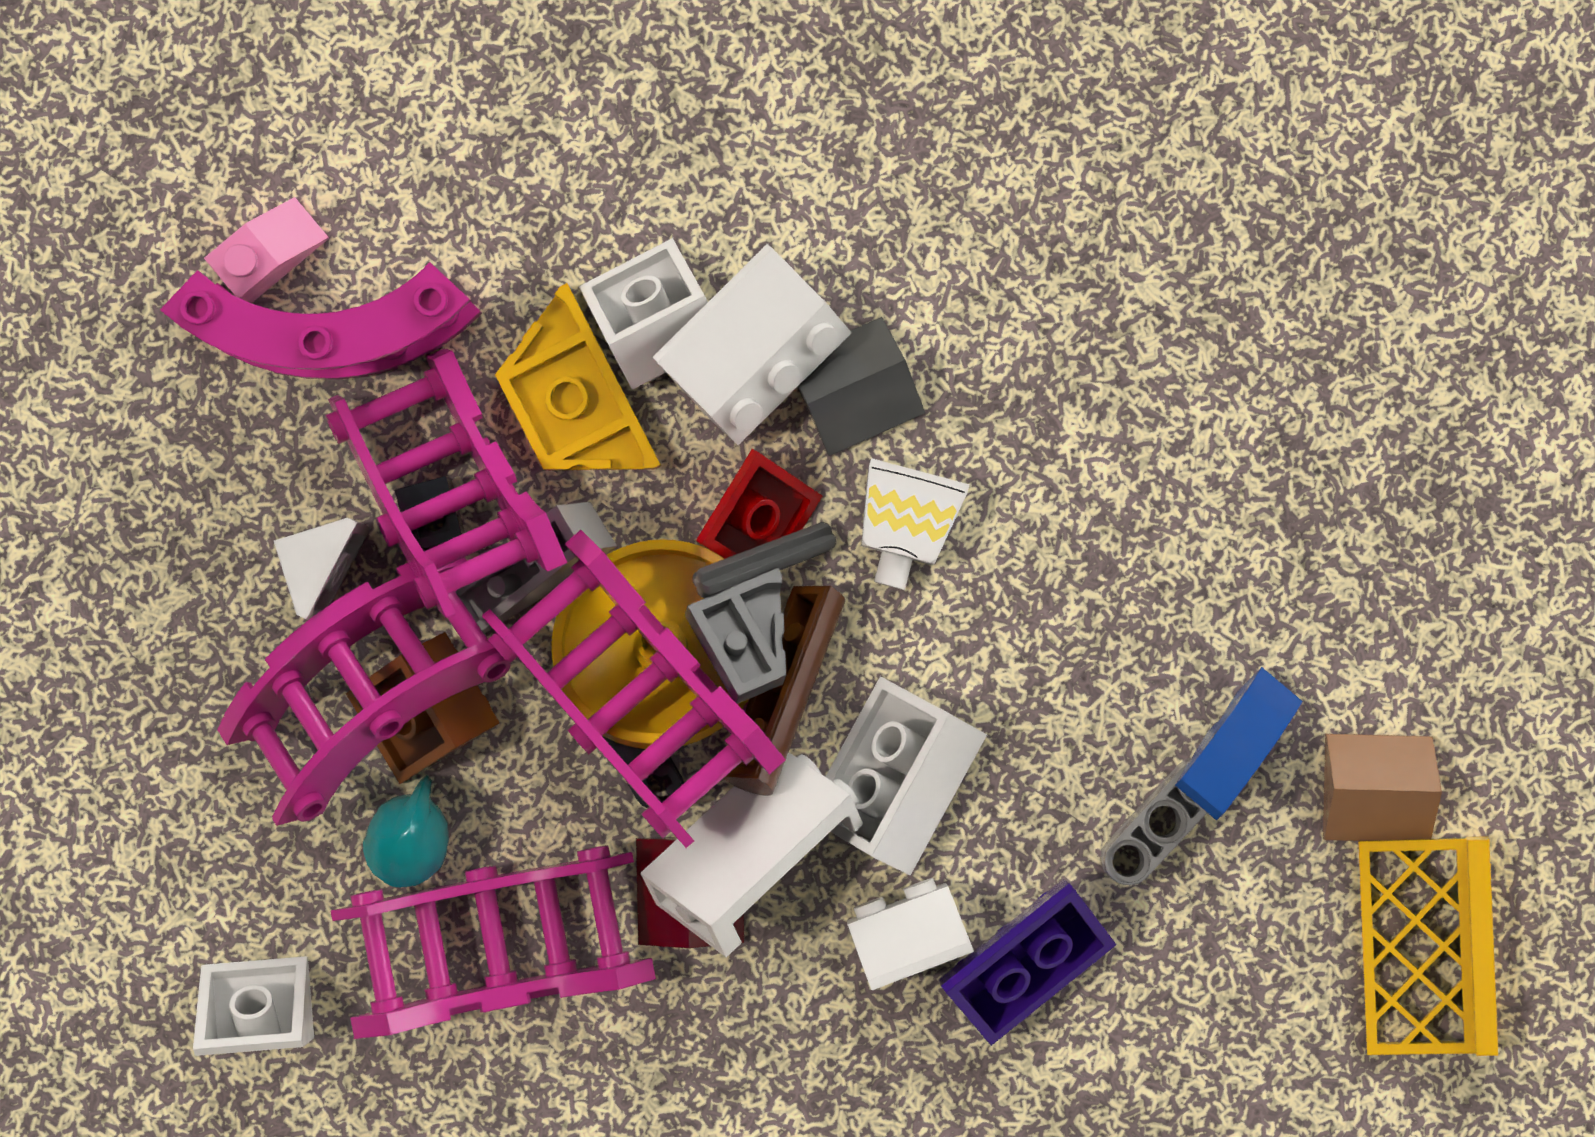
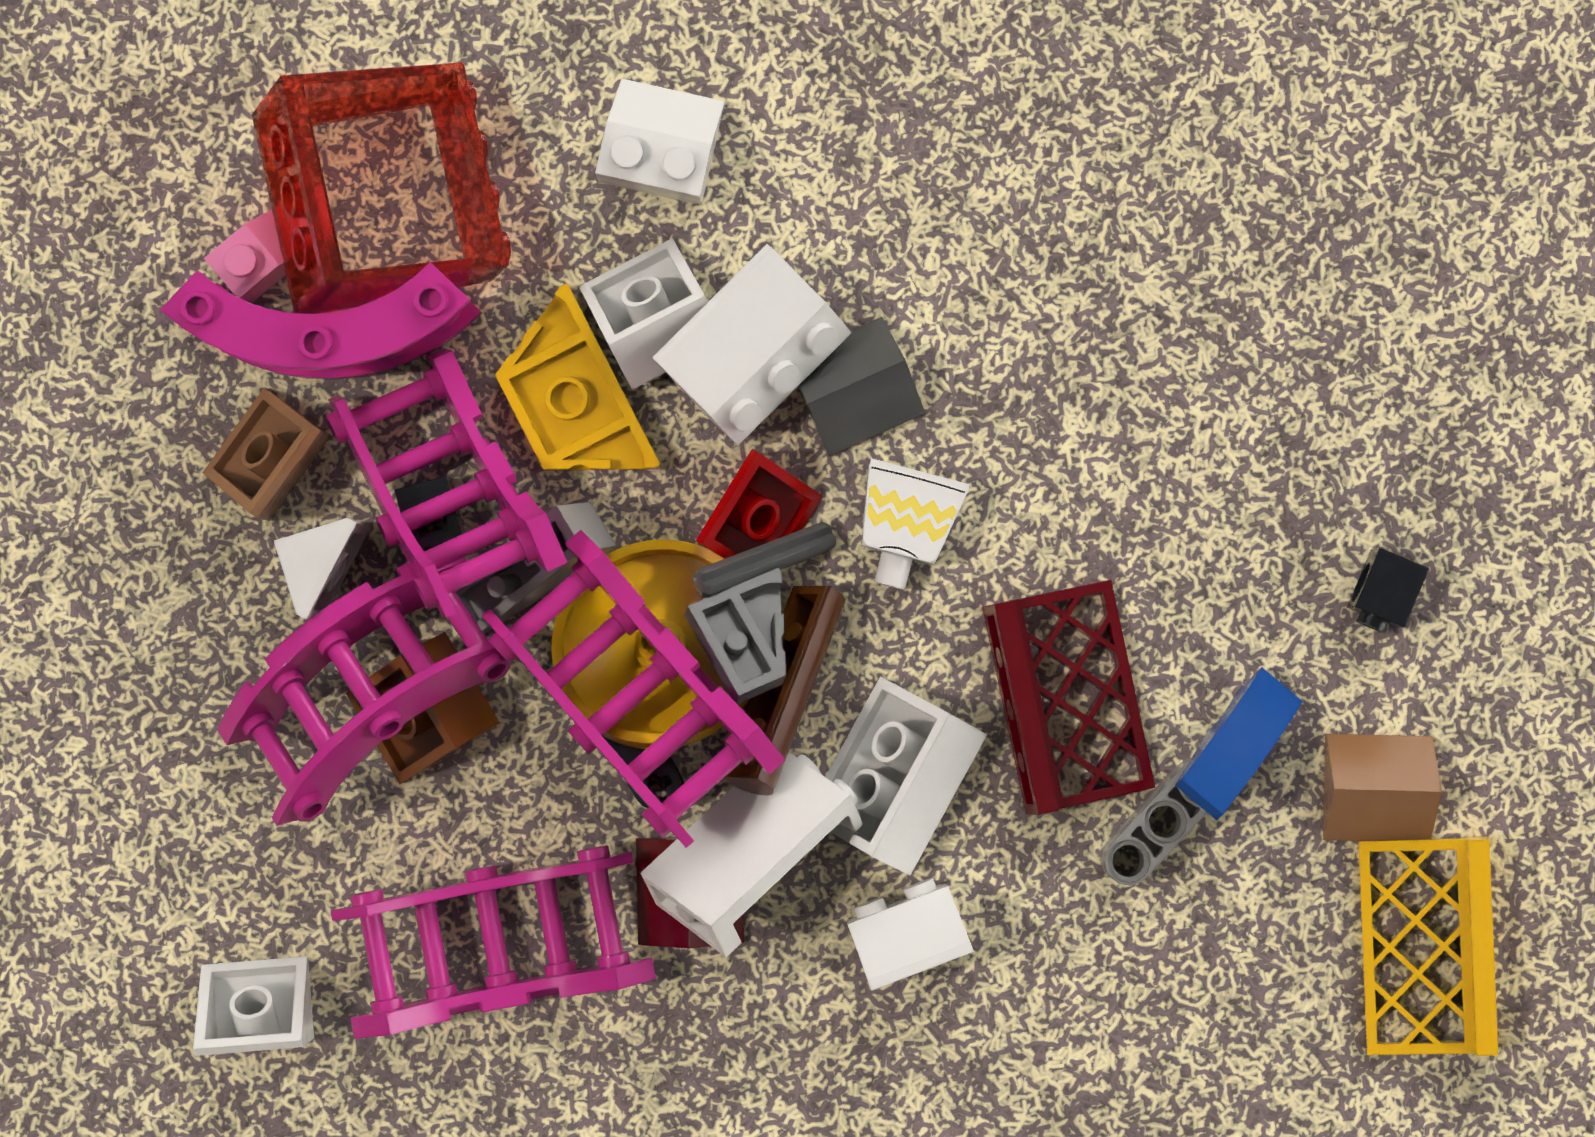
teal piece [363,775,449,888] -> none
dark purple slope [939,879,1117,1046] -> none
none -> medium nougat slope [202,387,331,521]
none -> clear red windscreen [252,62,511,314]
none -> white slope [595,79,725,205]
none -> dark red fence [982,580,1155,815]
none -> black brick [1346,547,1429,634]

